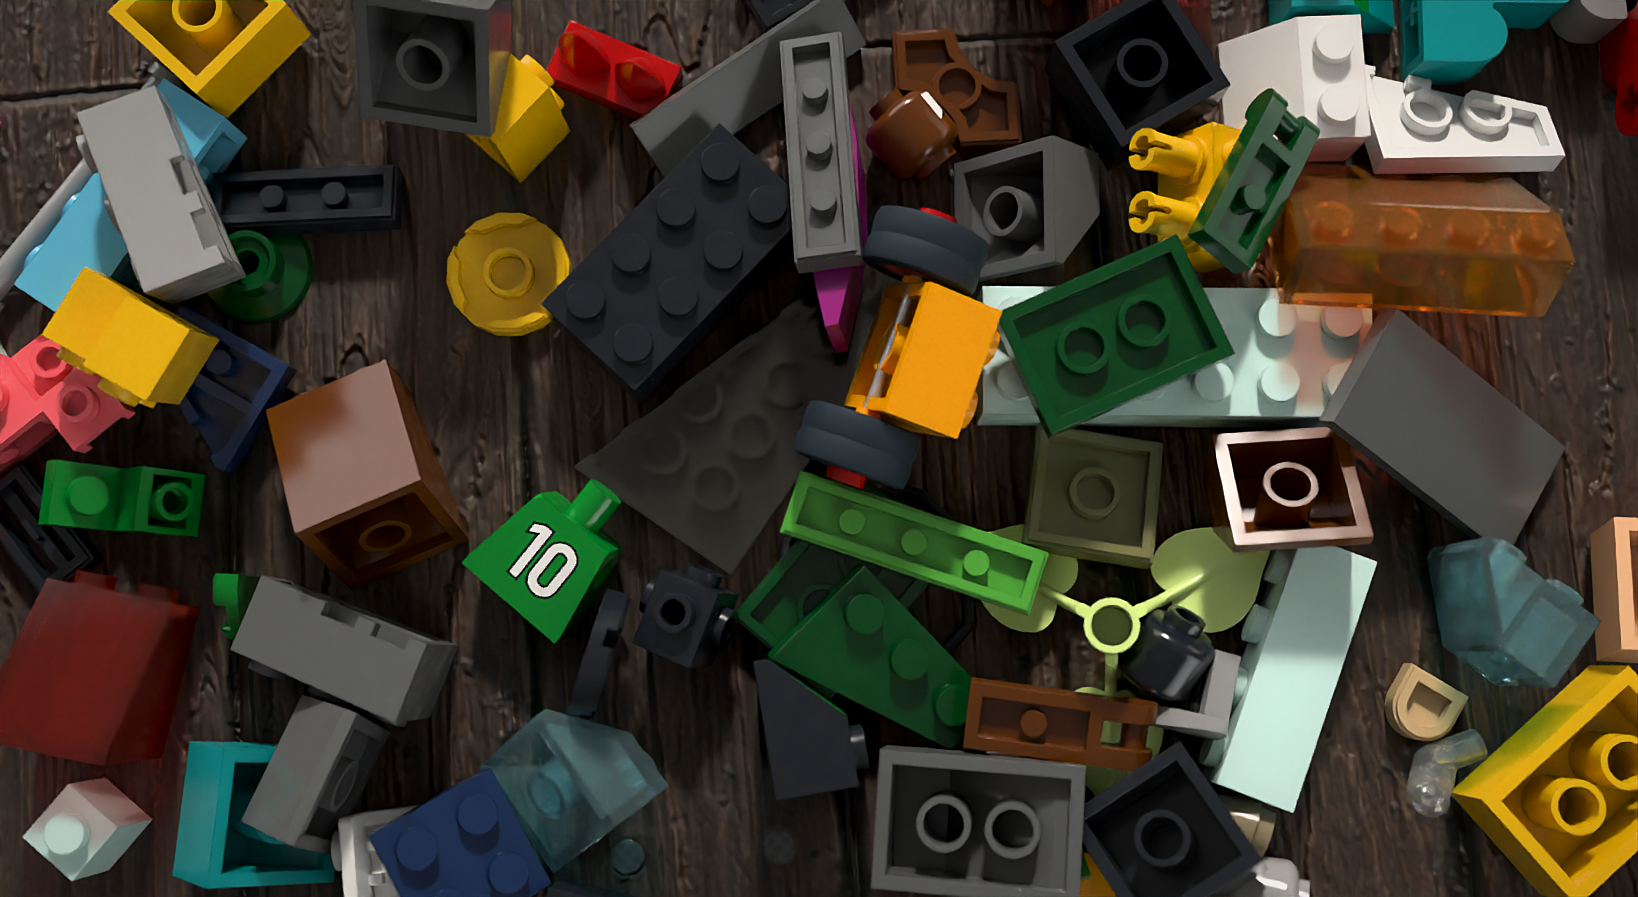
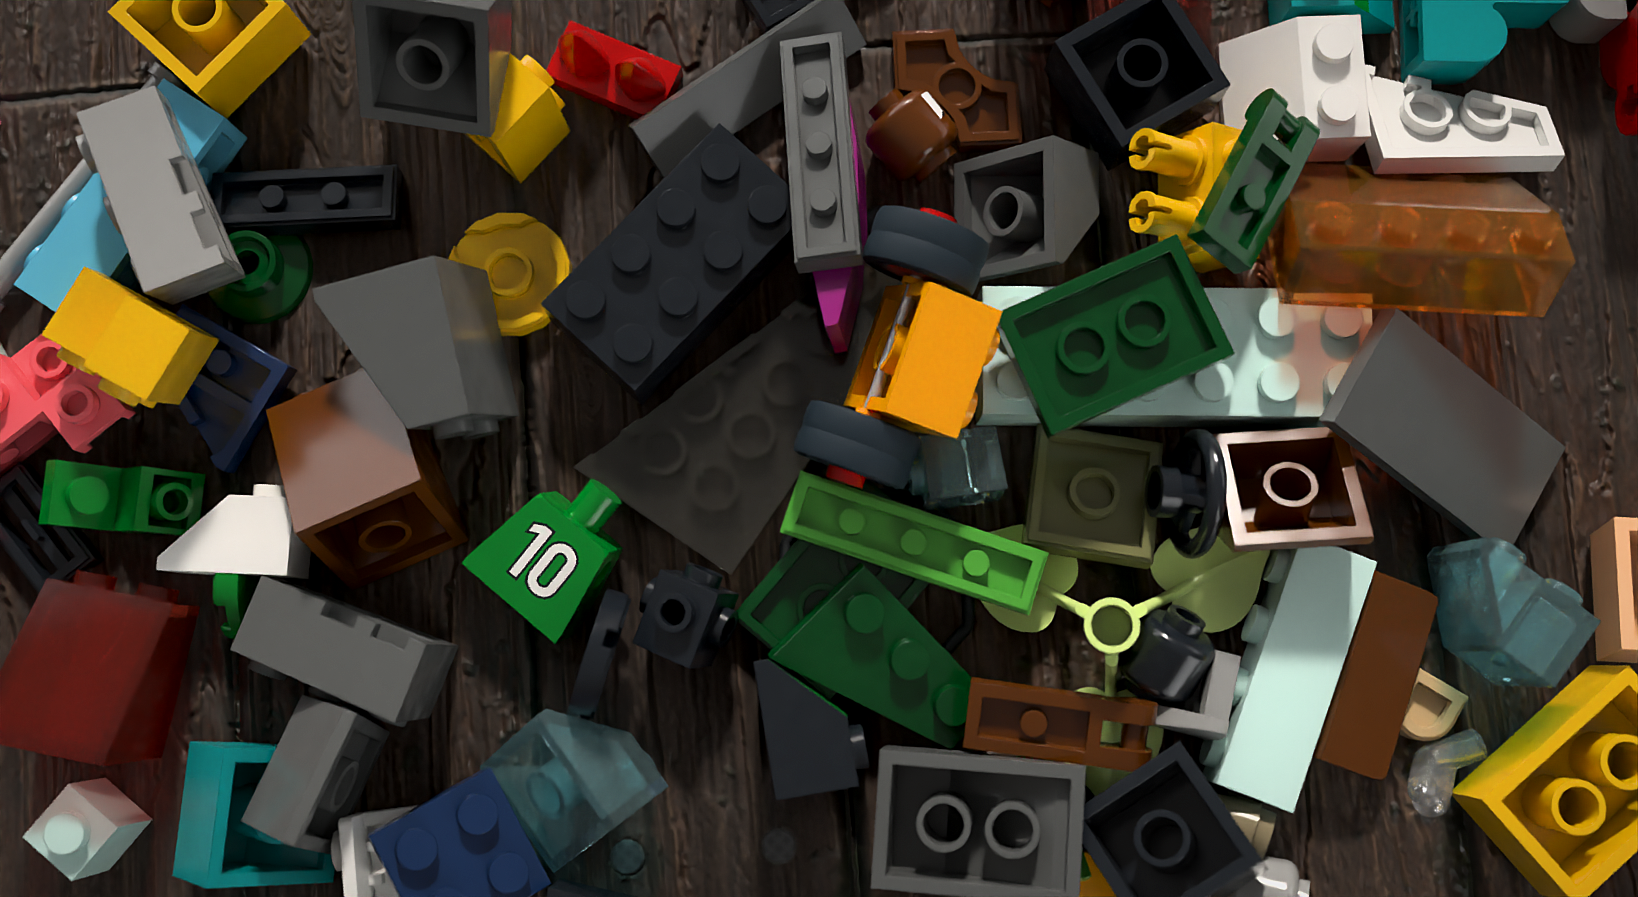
none -> white slope [156,484,311,579]
none -> dark grey slope [312,255,519,440]
none -> clear light blue brick [908,425,1008,512]
none -> black piece [1145,429,1227,559]
none -> reddish brown slope [1312,571,1439,781]

